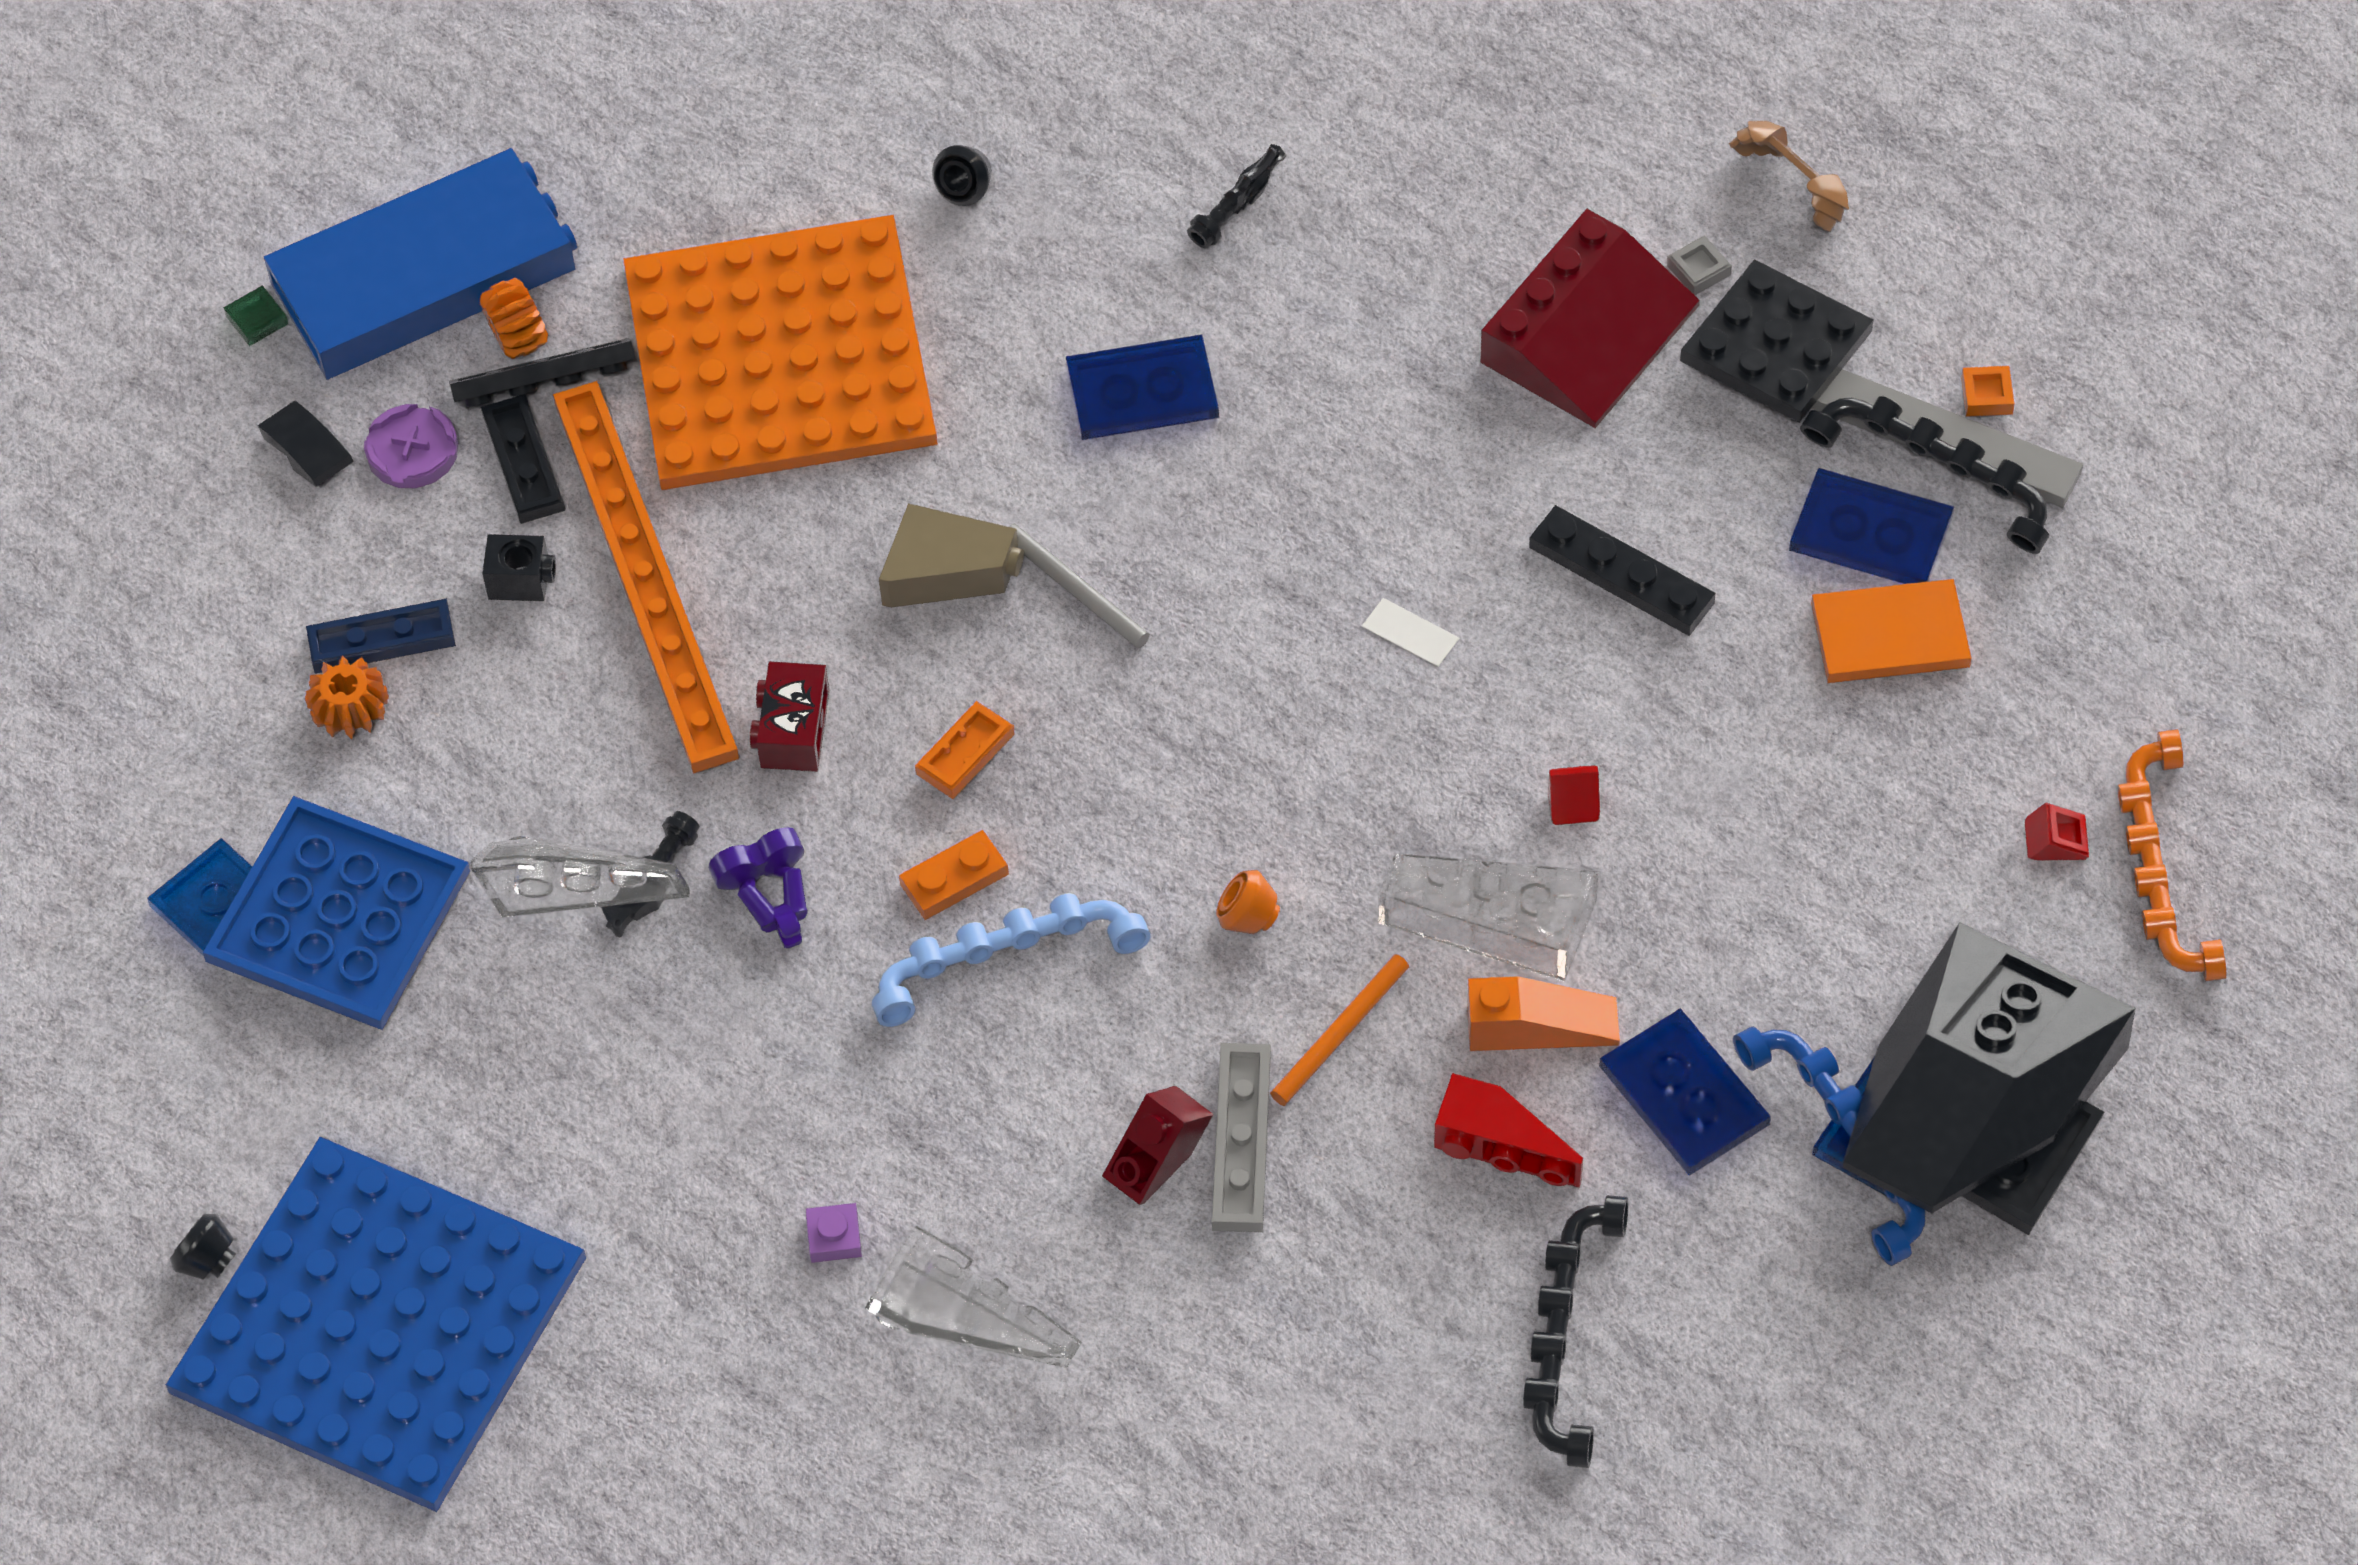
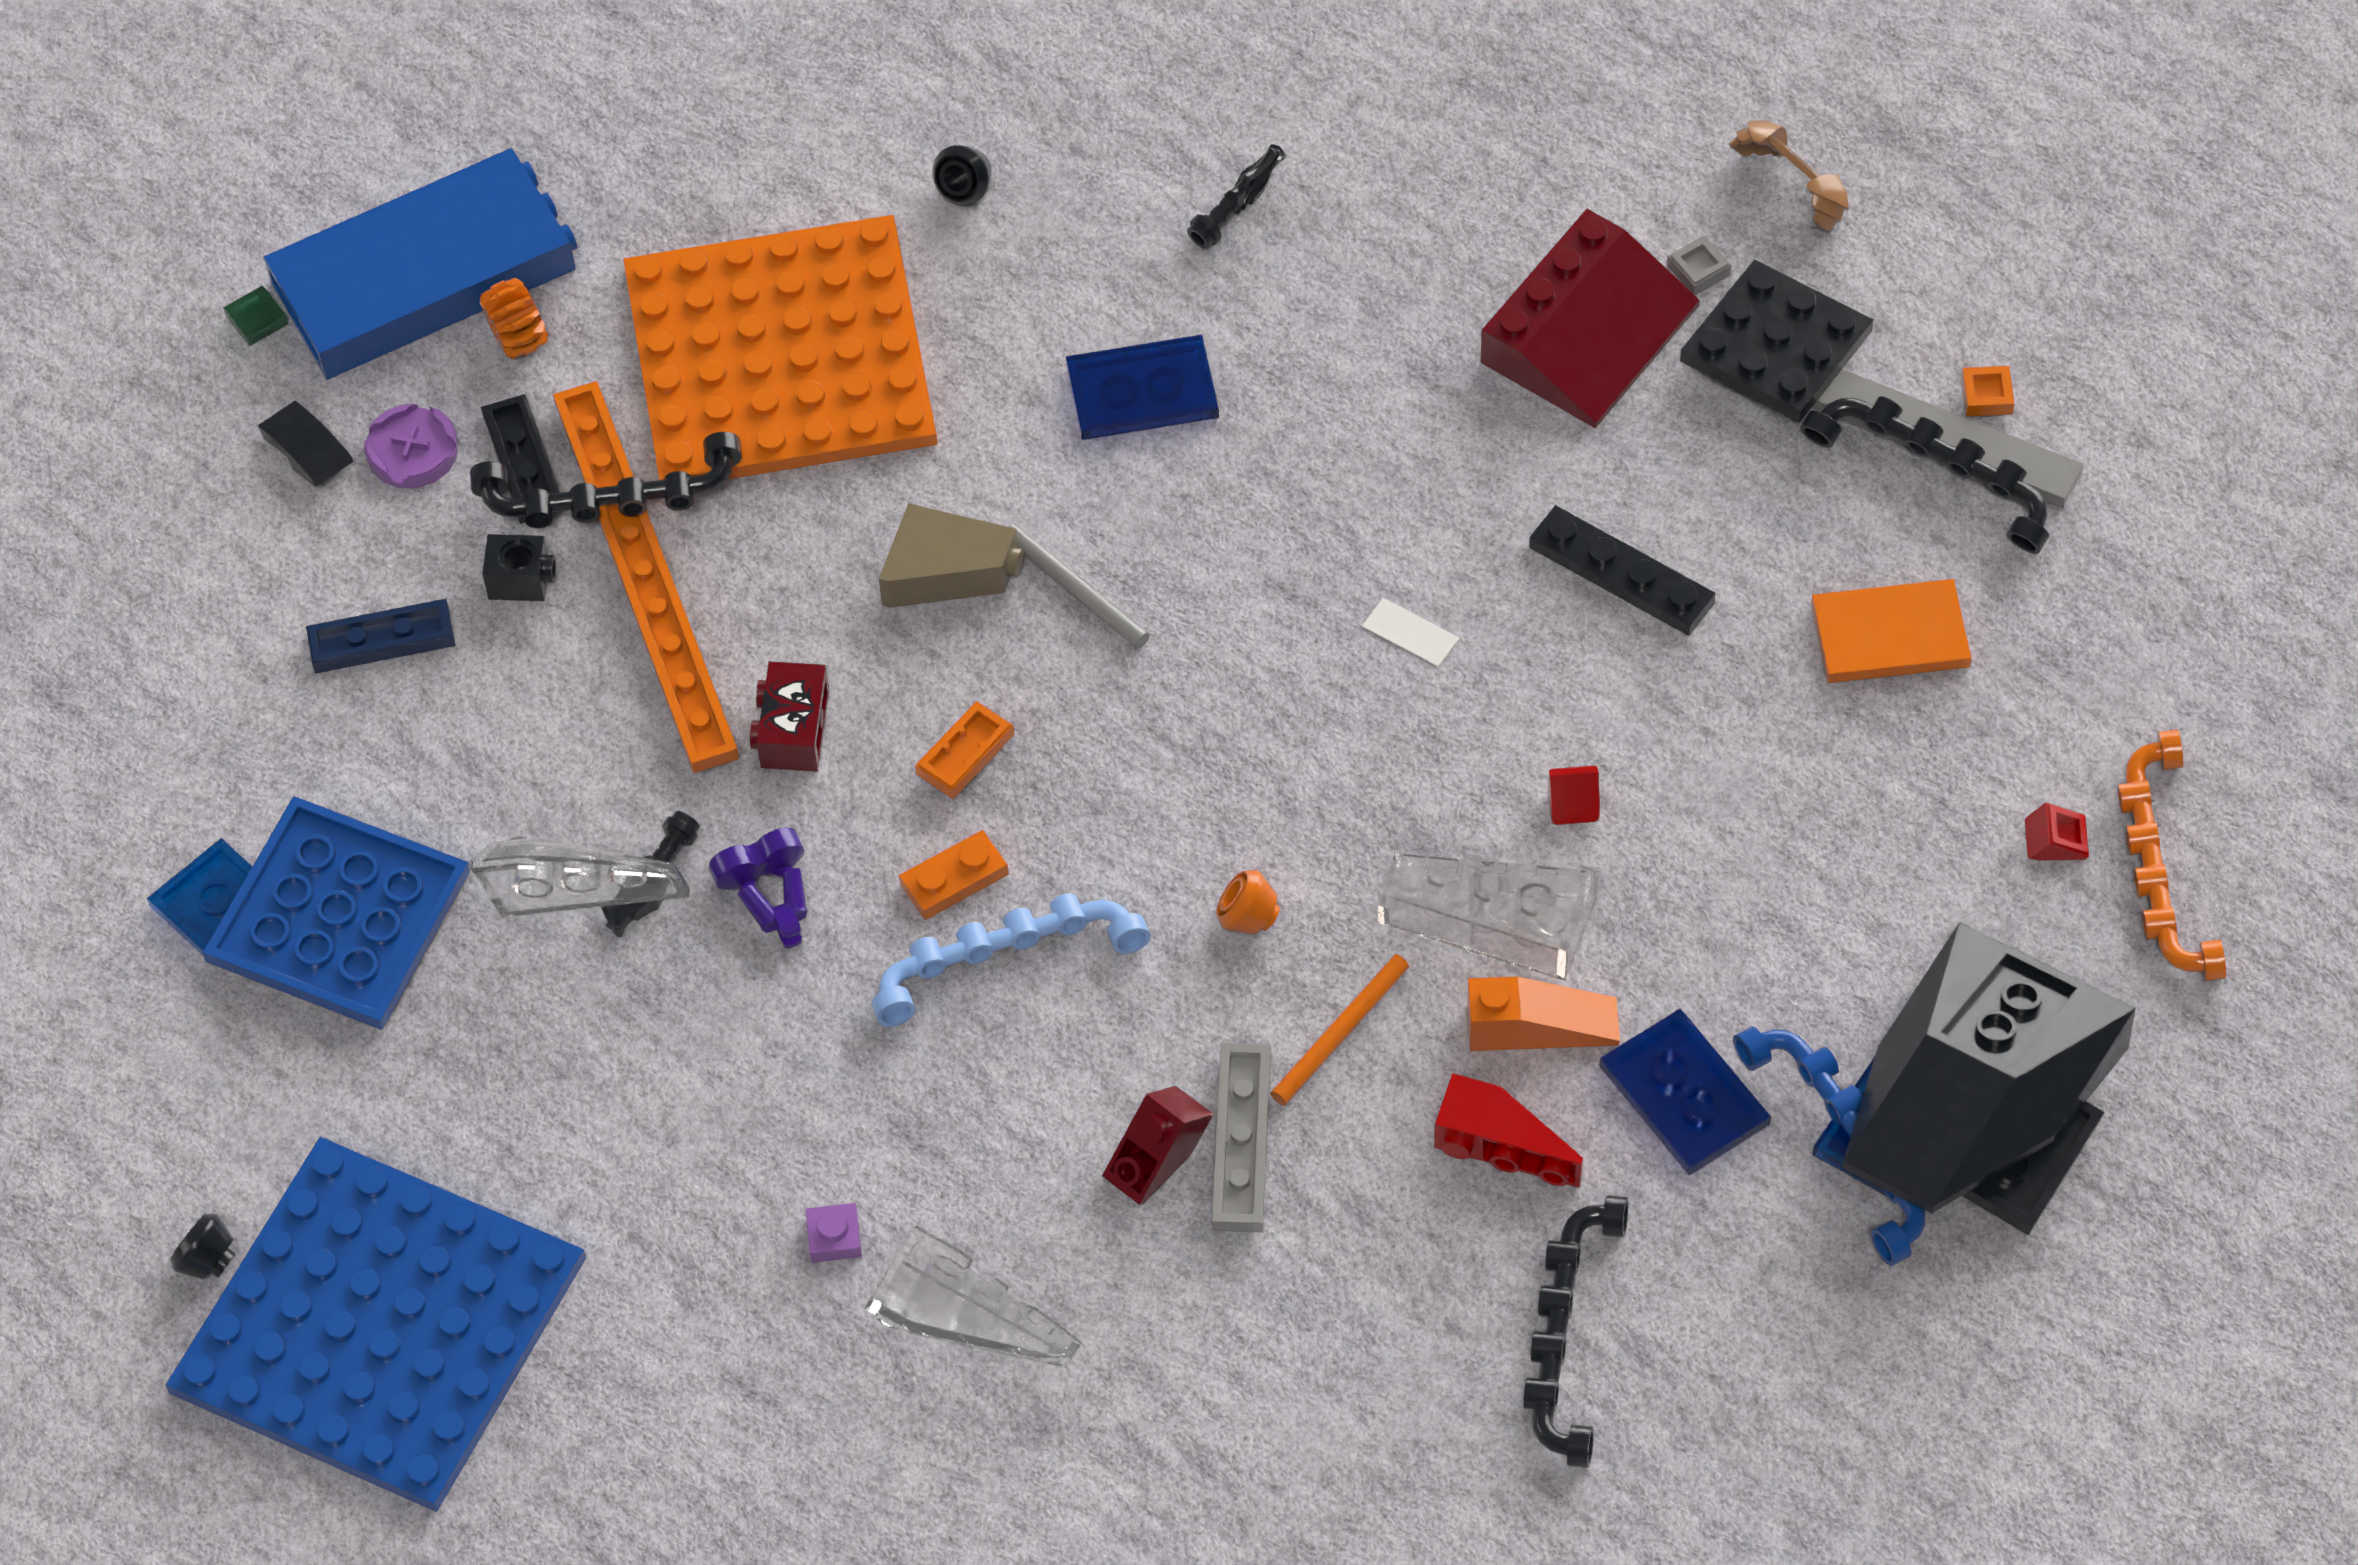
orange gear [305,655,389,739] -> none
black plate [449,338,636,407] -> none
clear blue tile [1789,468,1954,584] -> none
none -> black bar [470,432,742,528]

